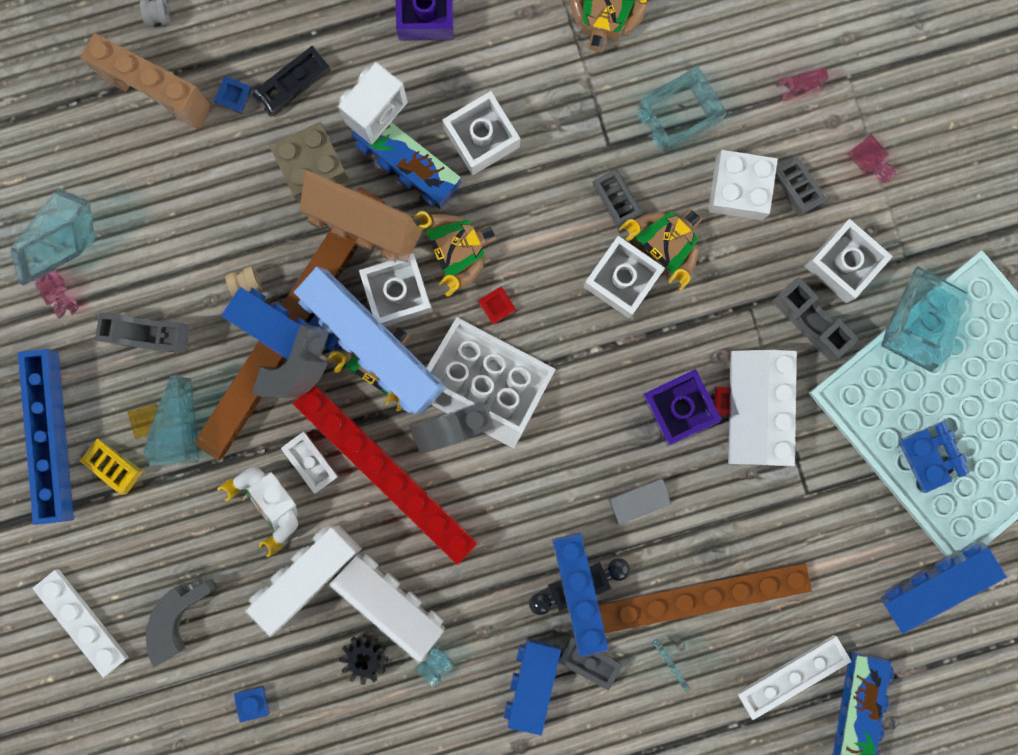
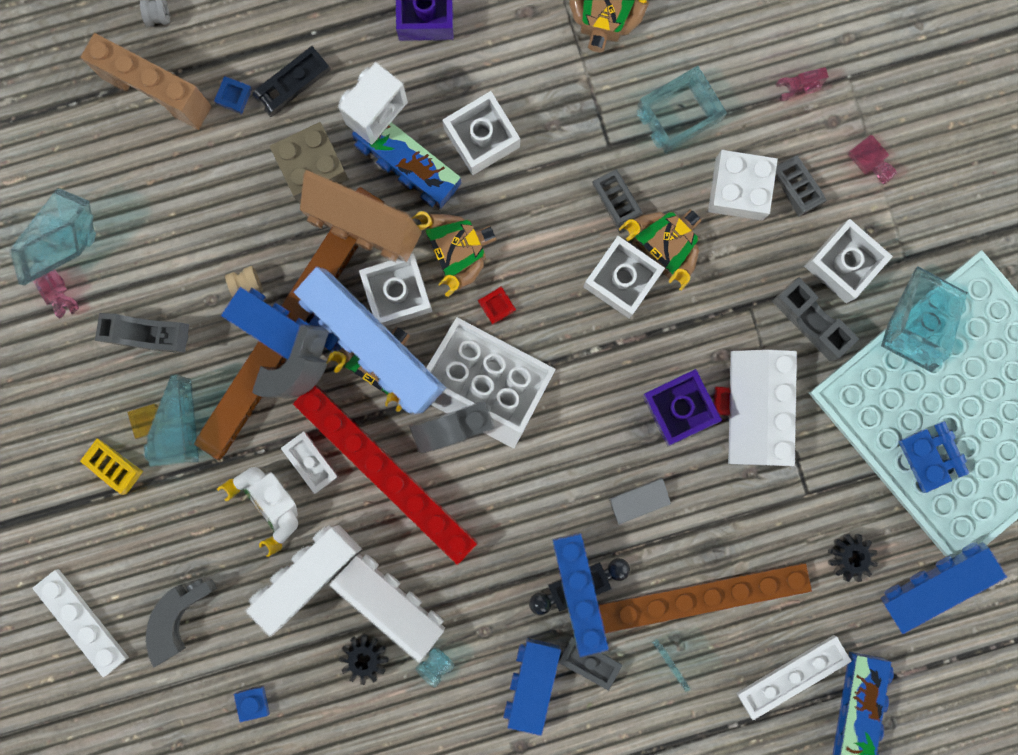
blue brick [18,349,74,525] -> none
none -> black gear [828,534,878,582]

